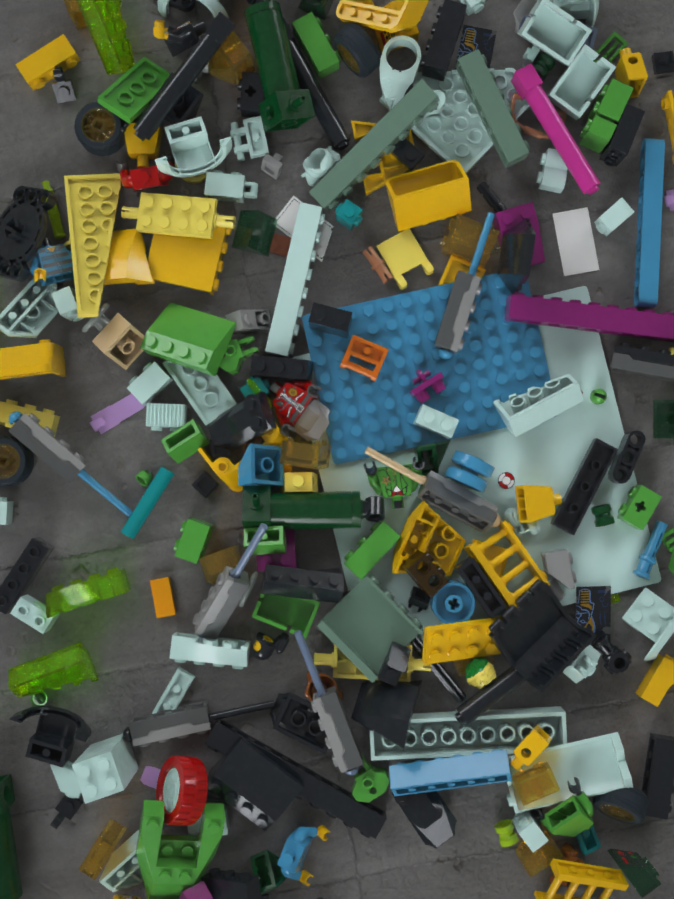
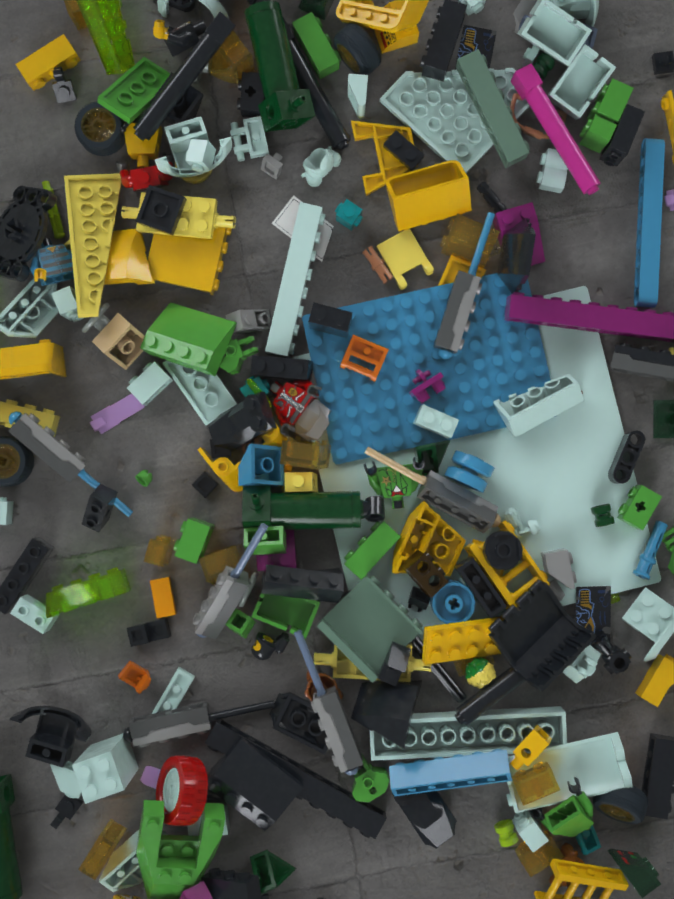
clear neon green wedge [8,642,99,698] -> none
bright green hinge [30,691,48,707] -> none
teal brick [121,466,175,539] -> none
light aqua brick [146,403,188,432] -> none
bright green brick [161,419,210,464] -> none
light aqua wedge [170,632,251,669] -> none
light aqua brick [204,170,258,203] -> none
clear green slope [232,210,278,257] -> none
copper tile [269,233,291,257] -> none
dark azure torso [277,825,331,886] -> none
sand green brick [309,79,440,211] -> none
light aqua animal [379,35,445,128] -> none
sticker [498,472,515,489] -> none
yellow torso [515,485,562,523] -> none
black piece [550,438,618,535] -> none
white sticker [552,207,599,276] -> none
bright green hinge [590,389,607,404] -> none
bright green tile [593,31,629,63] -> none
light aqua slope [594,197,634,237] -> none
yellow torso [615,48,648,98] -> none
none -> black brick [82,484,118,533]
none -> orange bracket [118,660,151,694]
none -> black slope [127,618,172,647]
none -> black tile [136,185,187,236]
none -> clear yellow brick [143,534,175,567]
none -> light aqua brick [185,139,216,172]
none -> bright green brick [225,608,256,639]
none -> light aqua tile [348,74,368,120]
none -> black tile [483,531,523,570]

